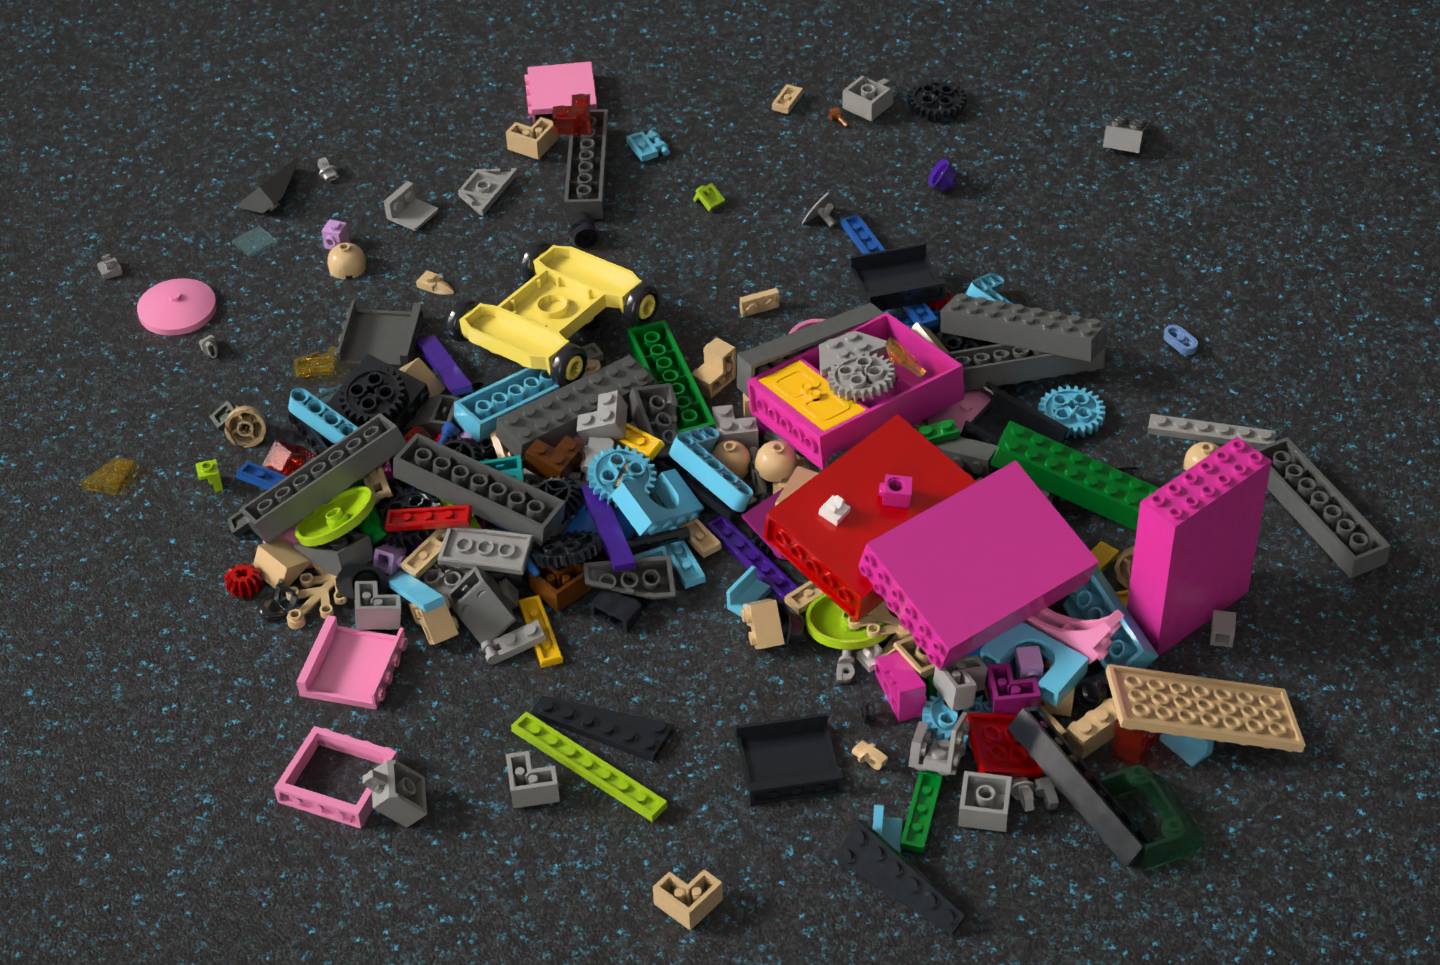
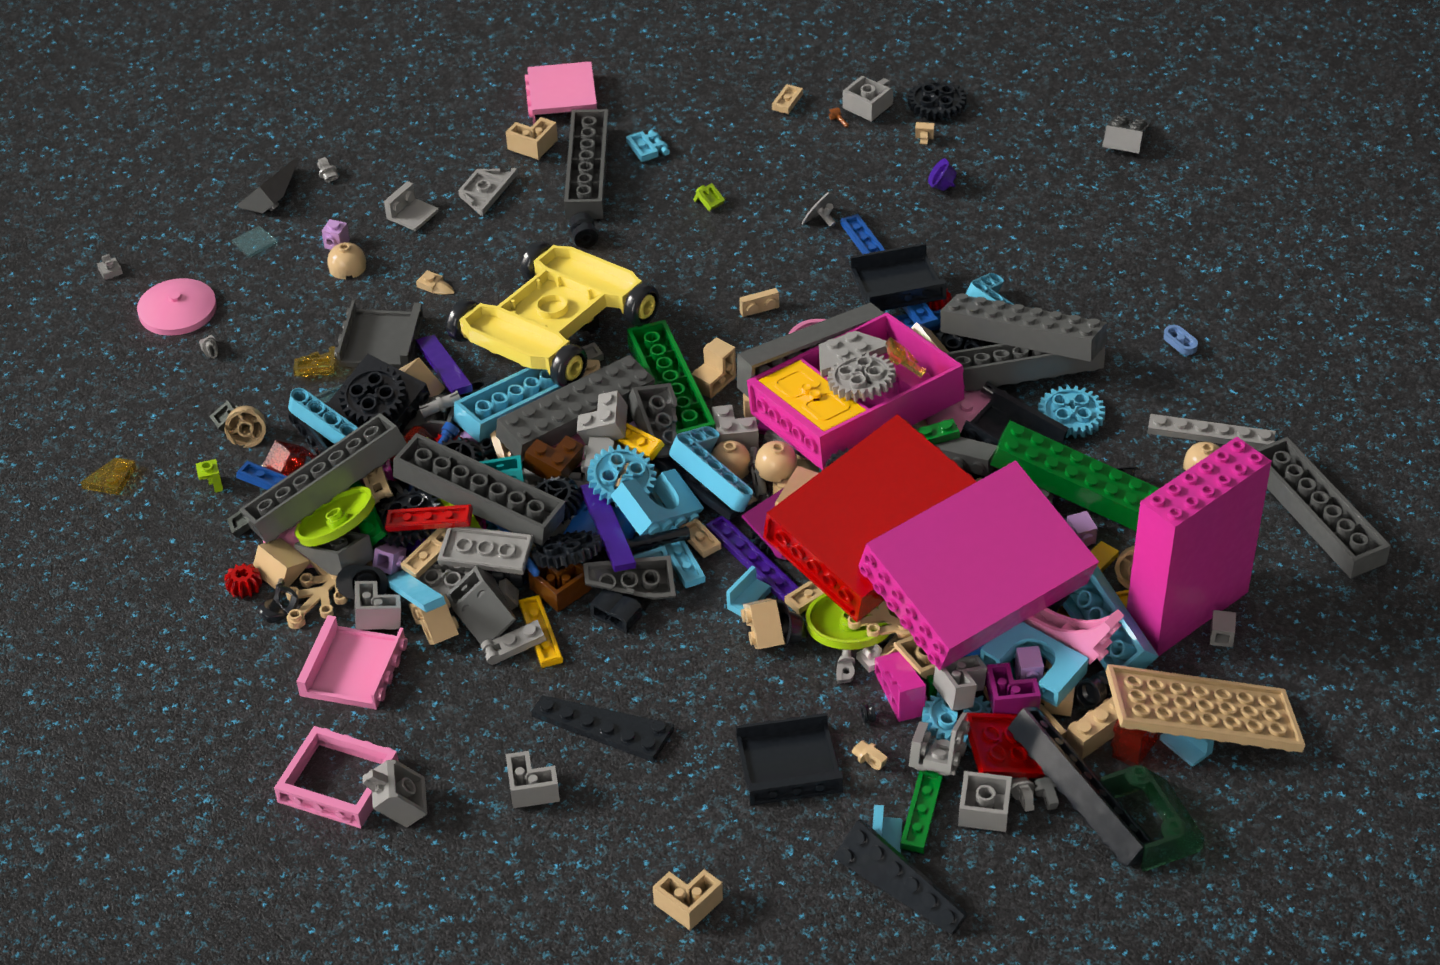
lime plate [511,711,668,822] -> none
clear red brick [553,94,592,135] -> none
white tile [819,495,851,526] -> none
dark pink brick [879,474,912,508] -> none
none -> light grey pin [419,391,461,418]
none -> tan tile [915,122,934,145]
none -> lavender brick [1066,511,1098,546]

